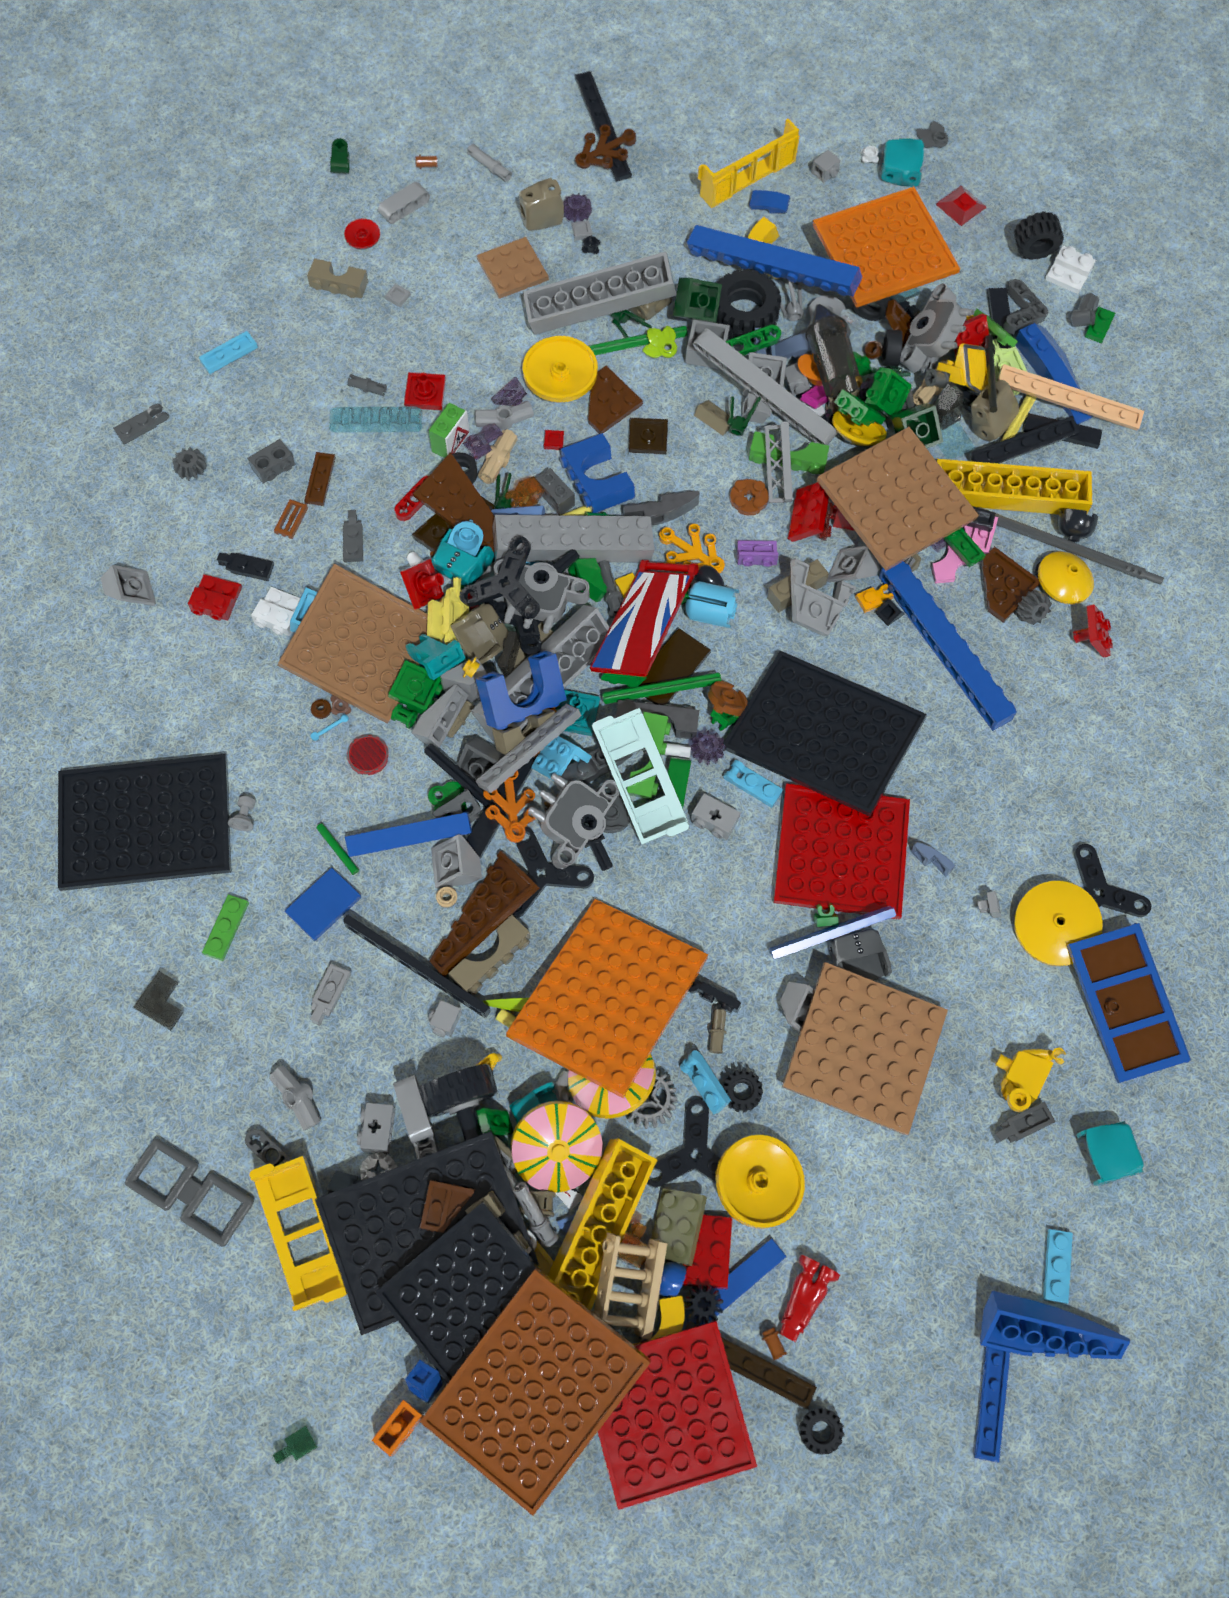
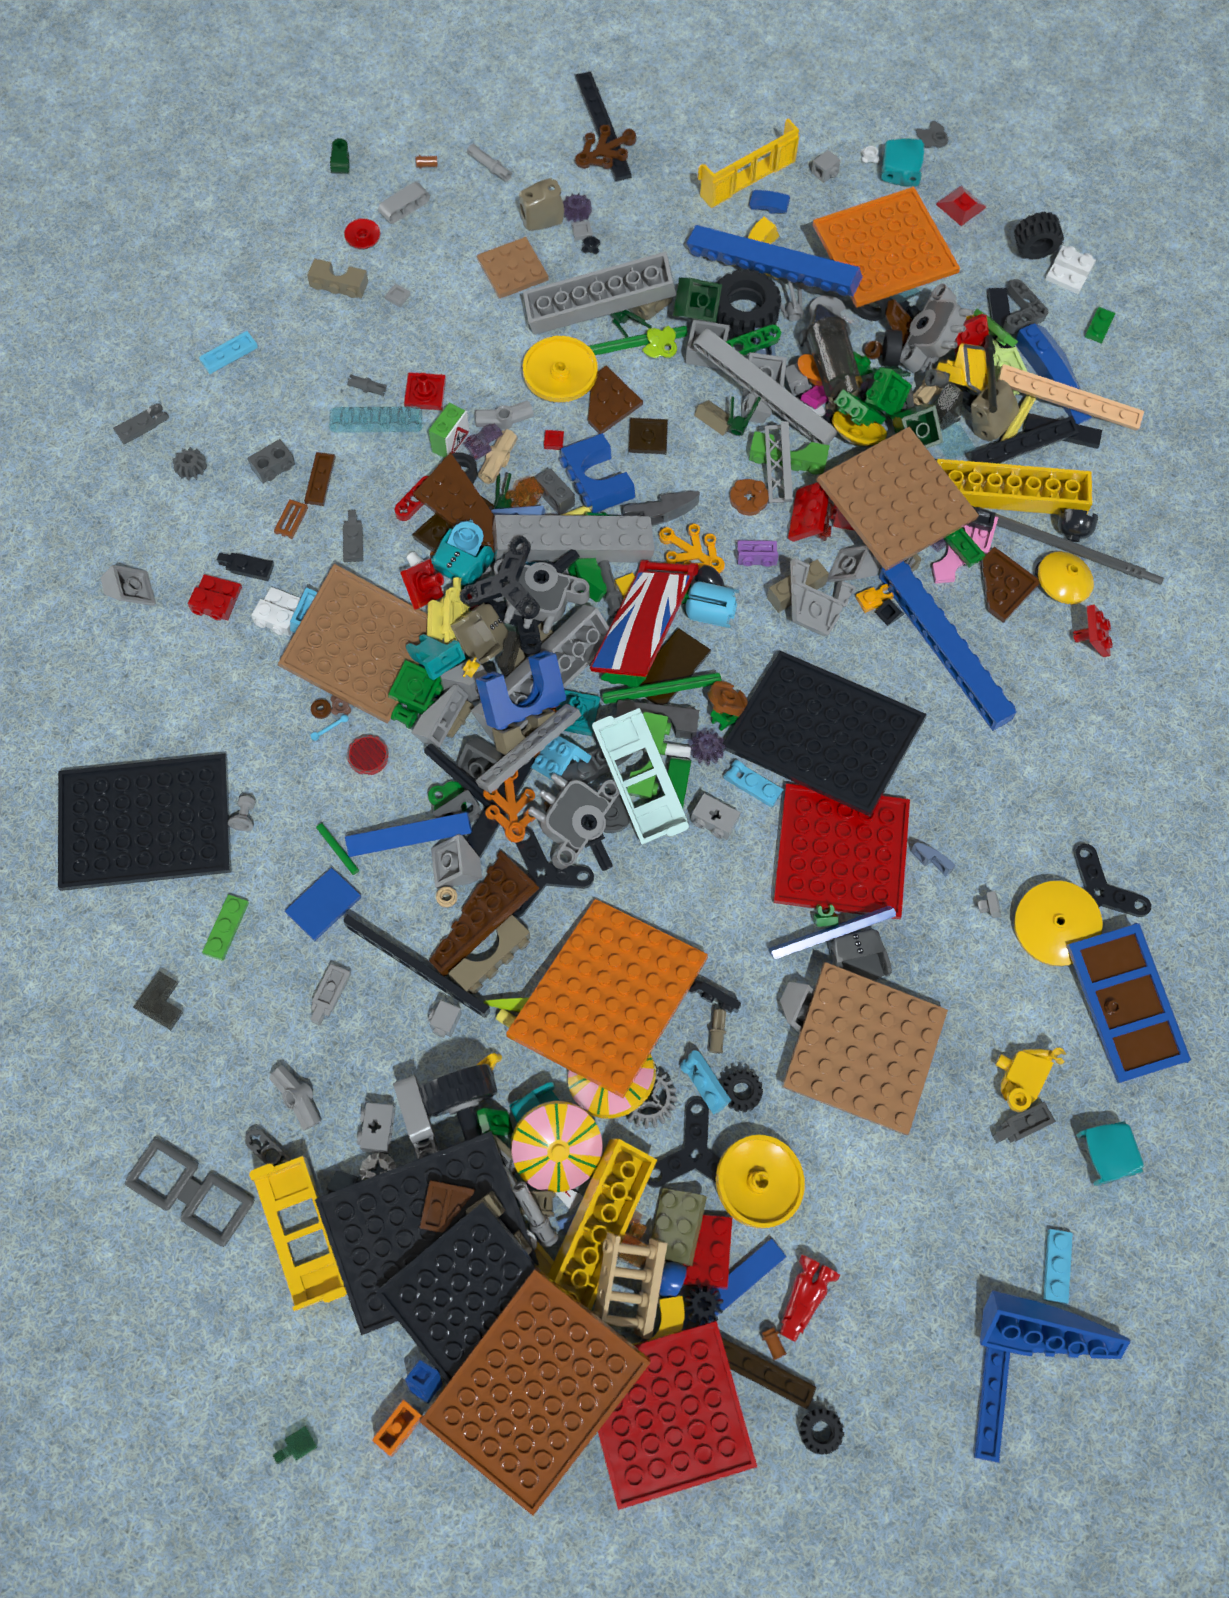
clear purple wing [490,376,527,406] -> none
light grey arm [554,1071,573,1103] -> none
sand blue slope [775,333,811,359] -> none
dark grey gear [1016,590,1052,625] -> none
dark grey piece [1072,293,1099,327] -> none

